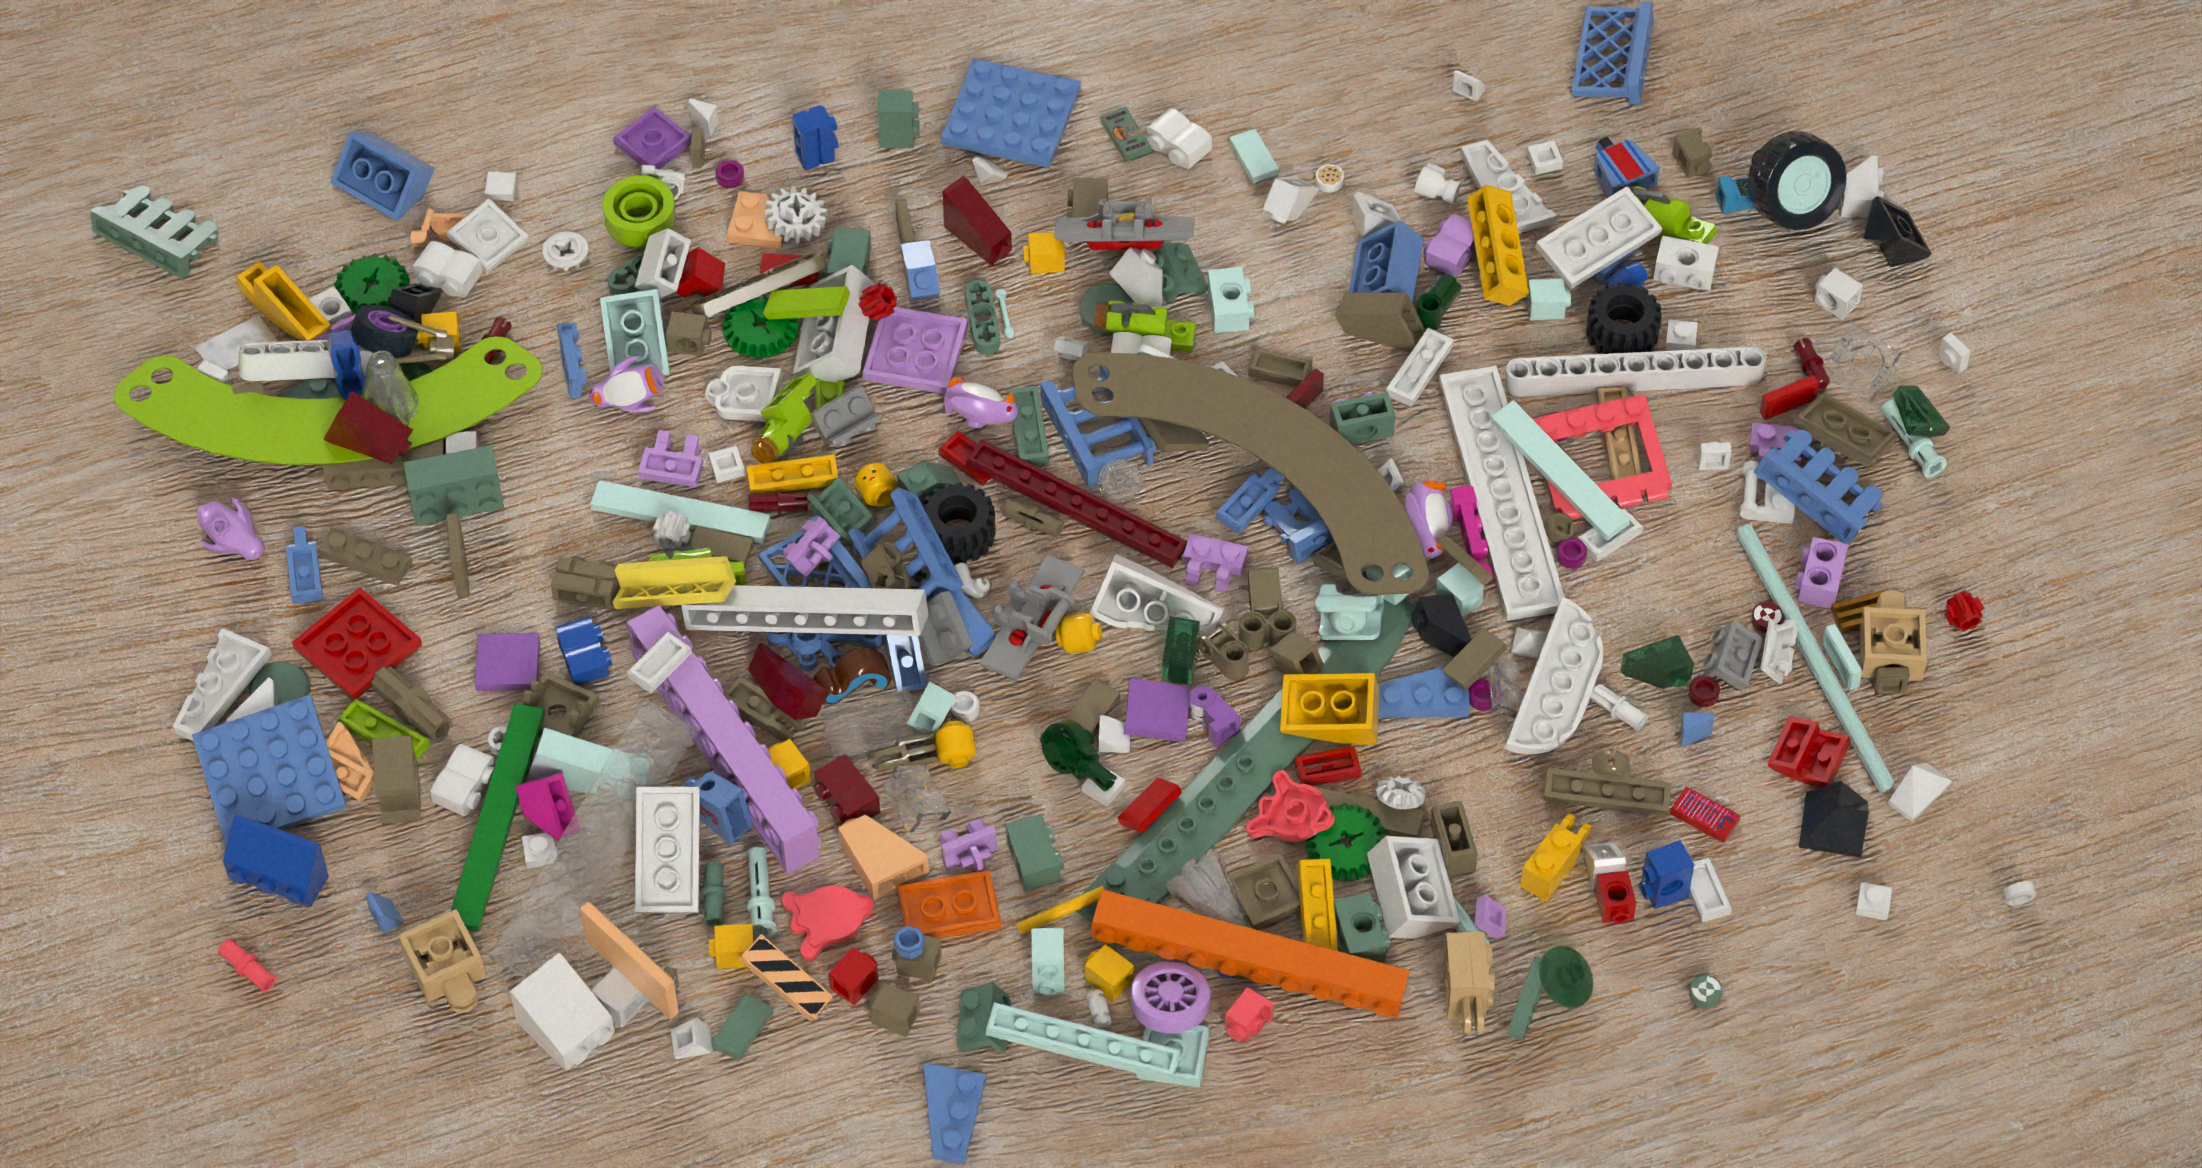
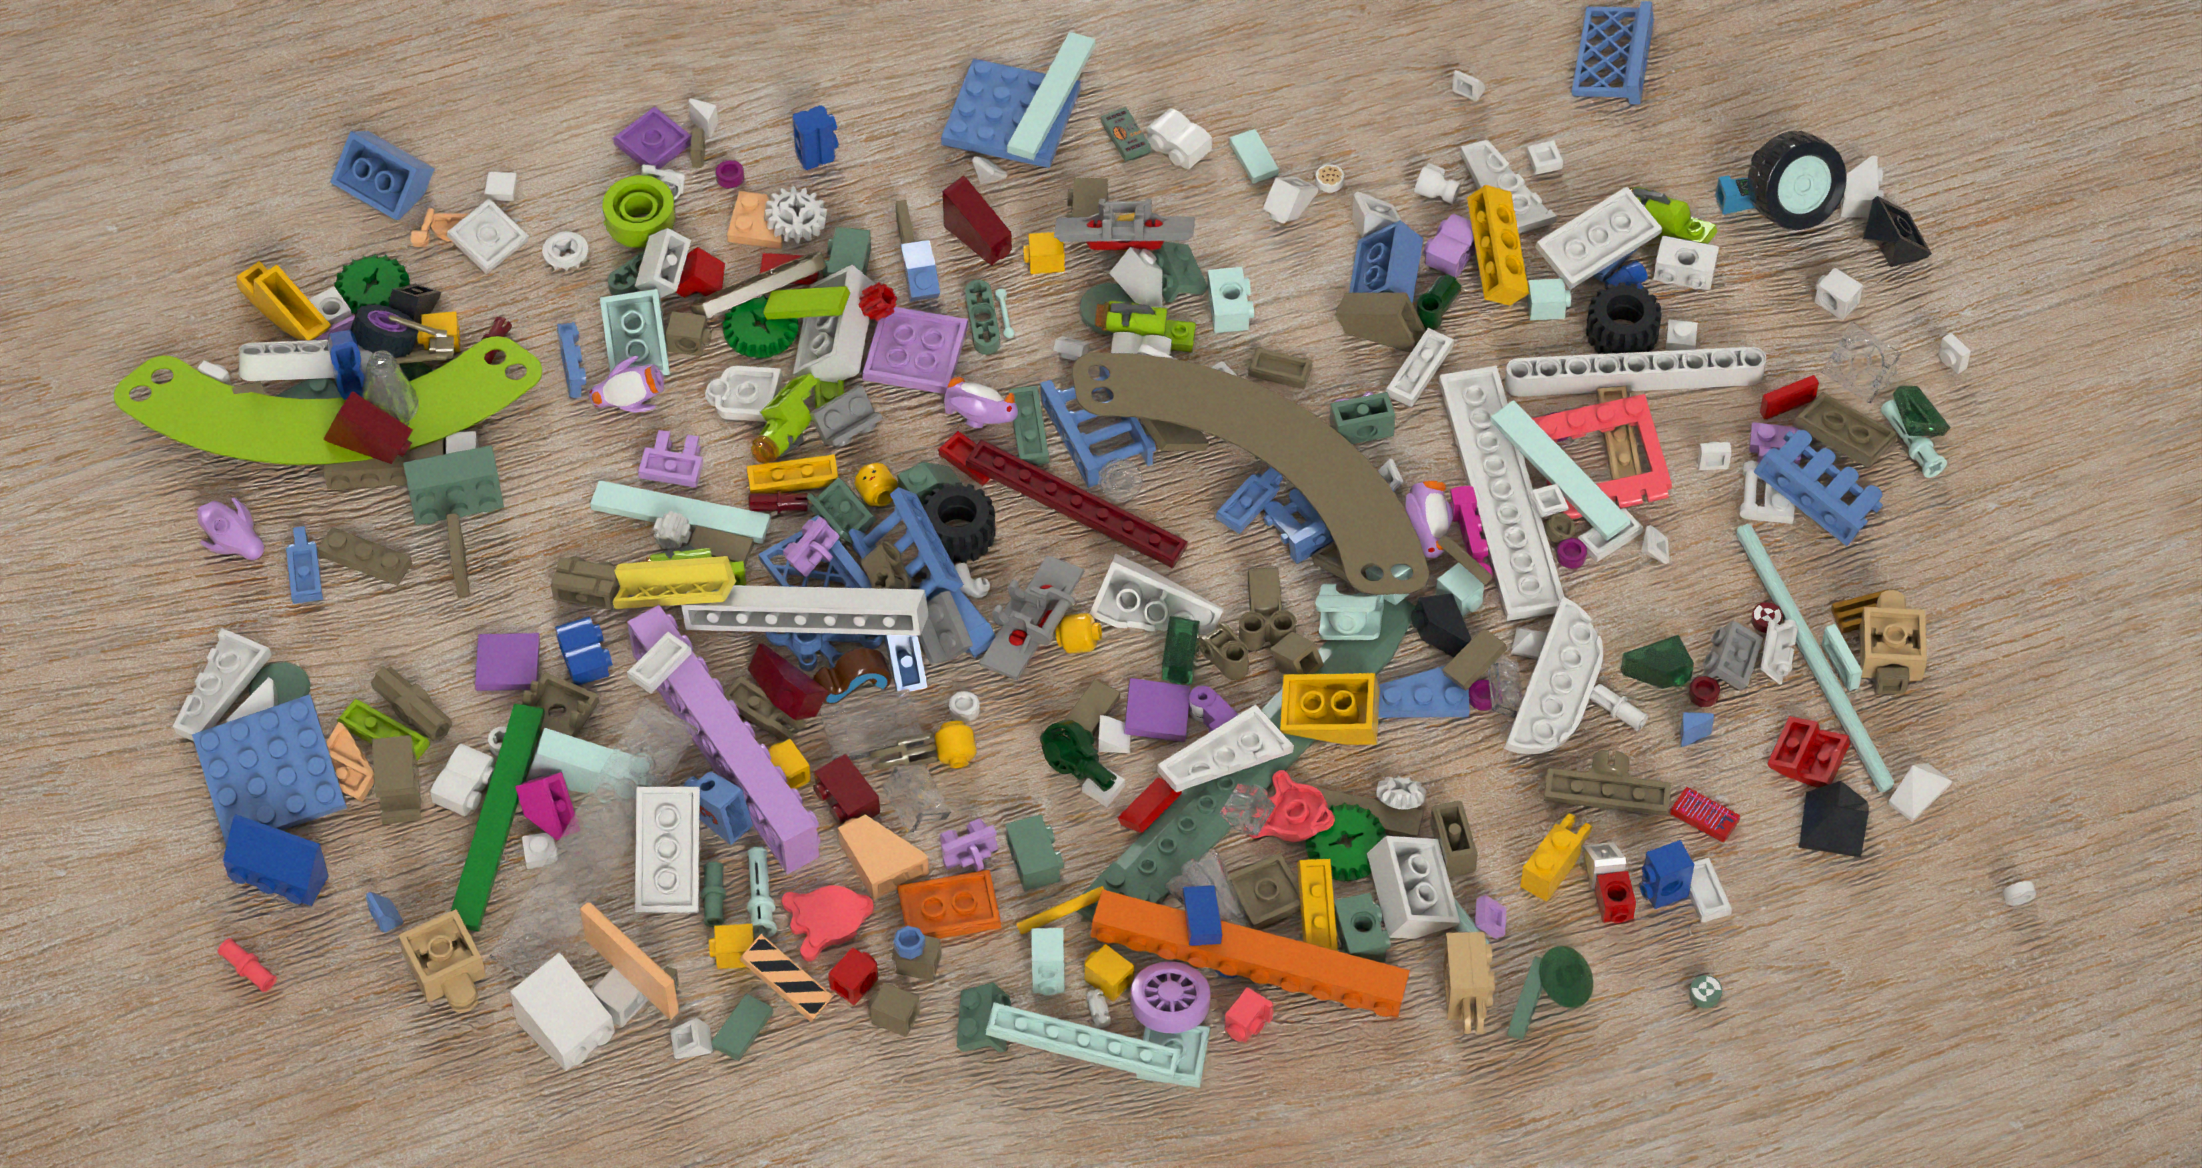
fence [91,185,218,279] -> none
flat silver sticker [195,315,279,371] -> none
red plate [292,587,422,700] -> none
white brick [413,241,483,297] -> none
white plate [708,446,745,483] -> none
sand green brick [877,90,920,148] -> none
light aqua brick [907,681,956,738] -> none
medium blue wing [923,1063,986,1165] -> none
dark tan pin [1002,498,1064,538] -> none
lavender plate [1183,533,1248,592] -> none
dark red tile [1286,369,1324,409] -> none
red tile [1294,746,1362,786] -> none
medium blue torso [1594,137,1660,198] -> none
dark tan brick [1672,127,1712,178] -> none
dark red axle [1793,338,1830,390] -> none
lavender brick [1795,537,1848,609] -> none
white plate [1856,882,1892,921] -> none
red gear [1944,591,1985,632] -> none
none -> light aqua tile [1007,32,1096,160]
none -> white wing [1157,705,1294,792]
none -> blue slope [1183,885,1222,946]
none -> clear brick [1219,783,1276,836]
none -> white slope [1529,483,1569,518]
none -> white slope [1641,525,1669,564]

